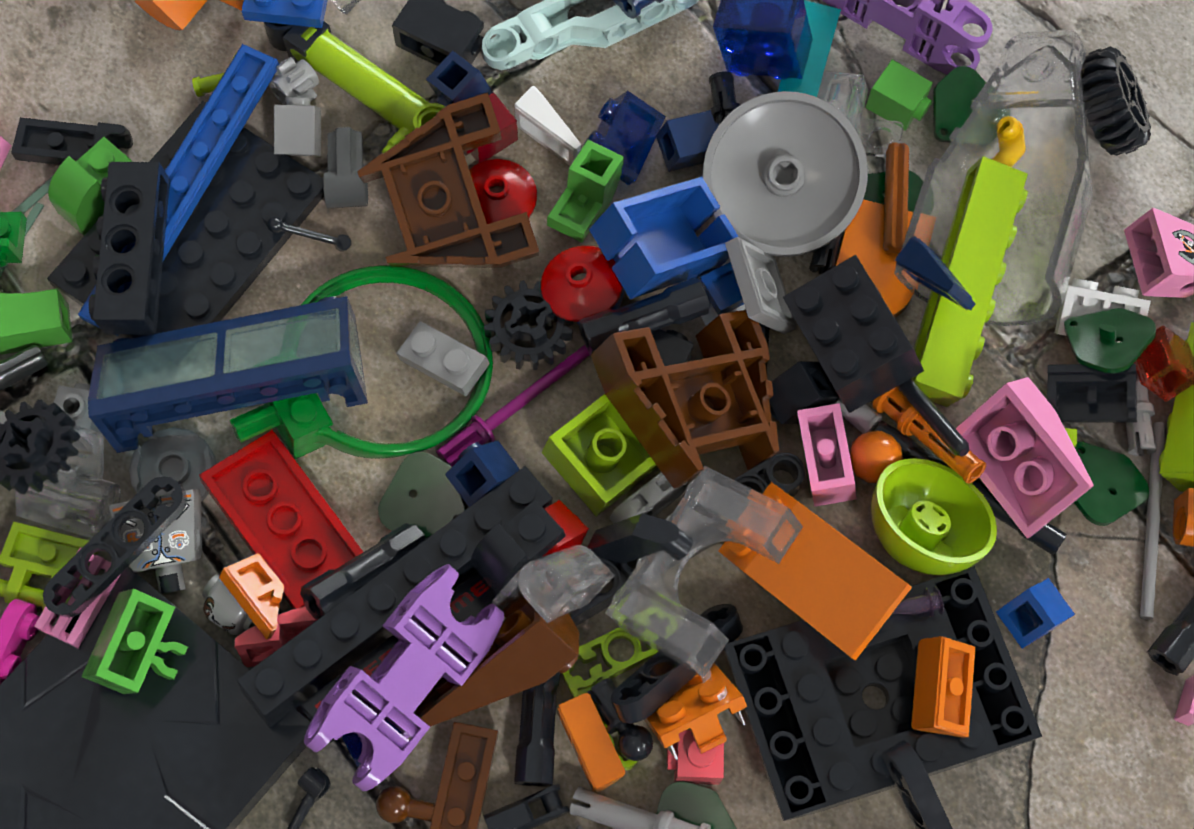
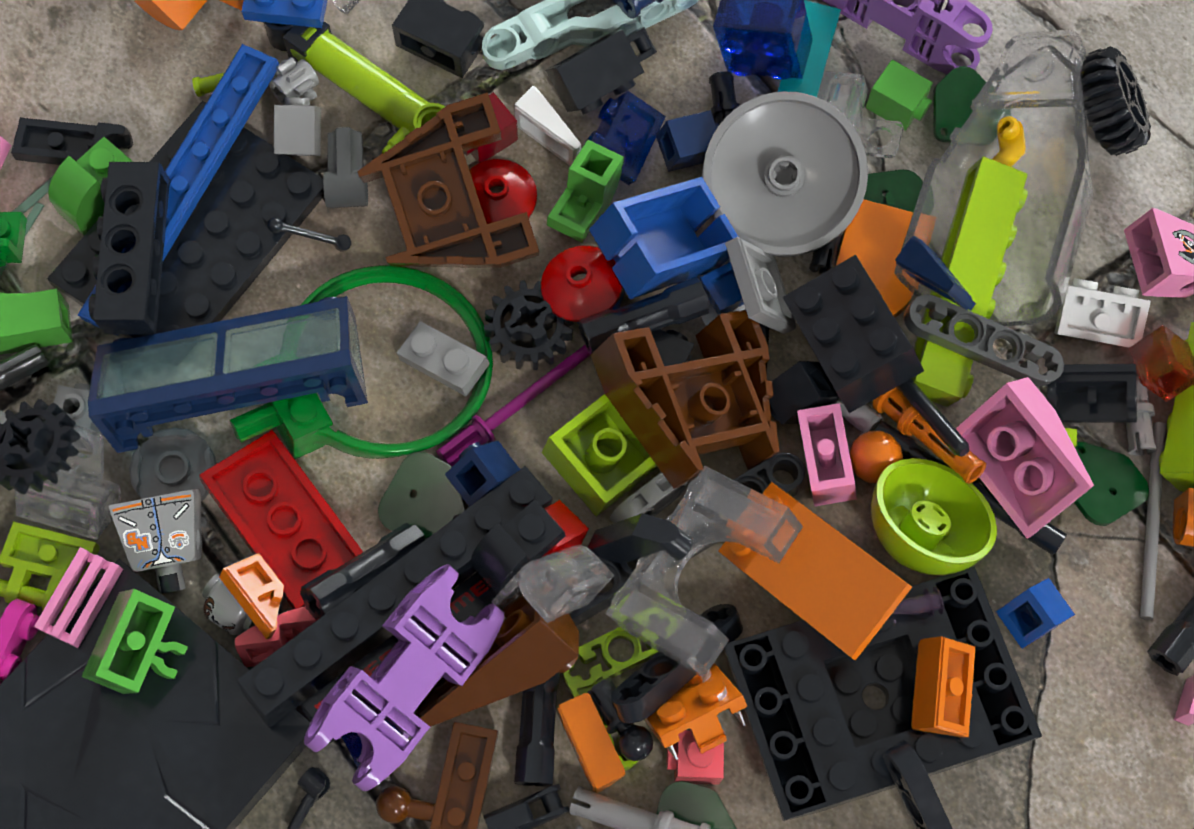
black beam [43,476,187,618] -> none
dark blue brick [426,51,493,106] -> none
dark orange axle [883,142,909,254] -> none
dark green piece [1064,308,1156,373] -> none
none -> black brick [545,27,657,115]
none -> dark grey beam [904,294,1064,387]

